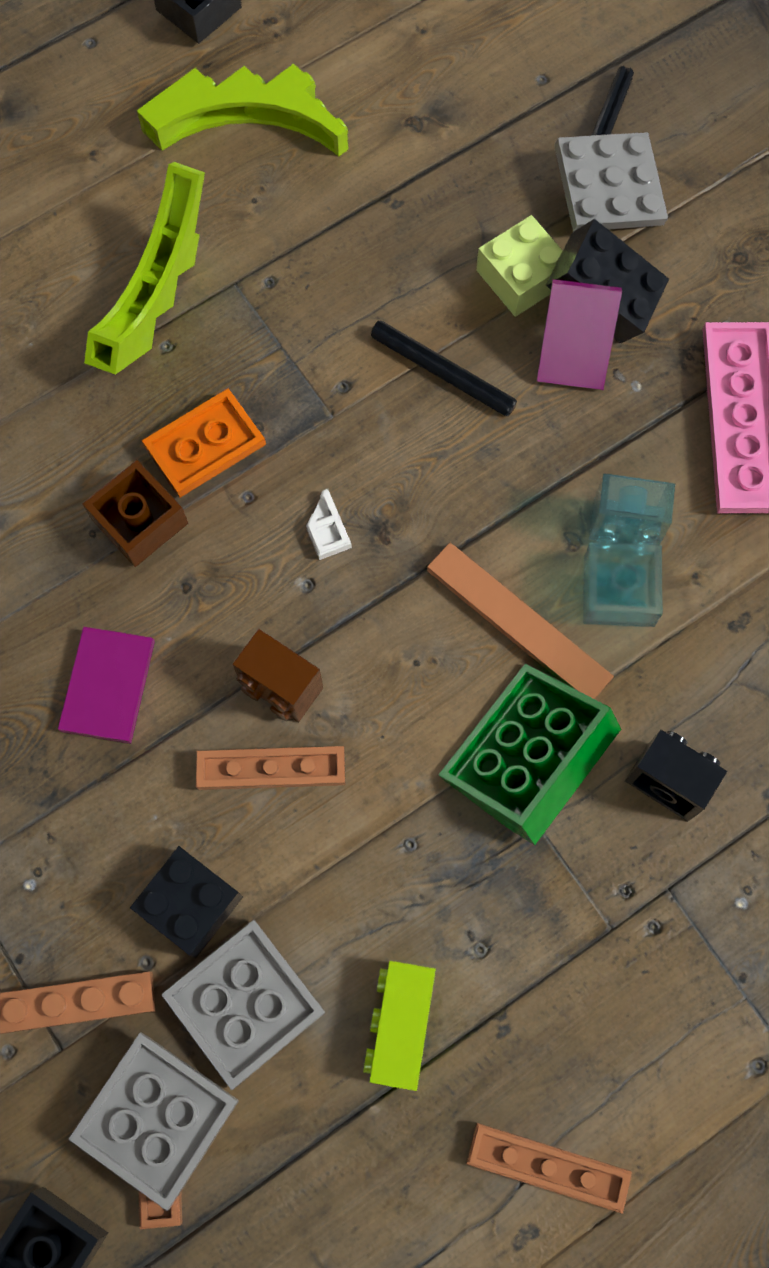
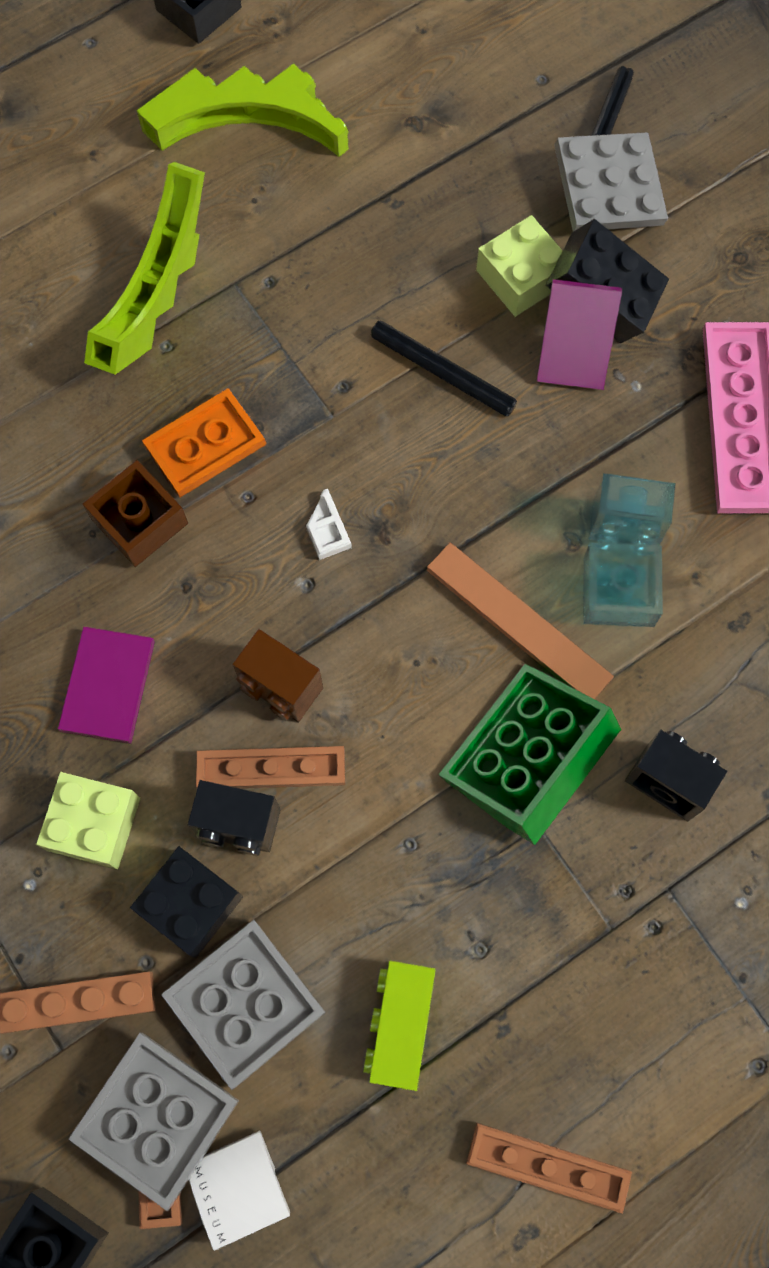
none -> yellowish green brick [36,772,140,870]
none -> black brick [188,780,281,856]
none -> white slope [189,1131,290,1250]

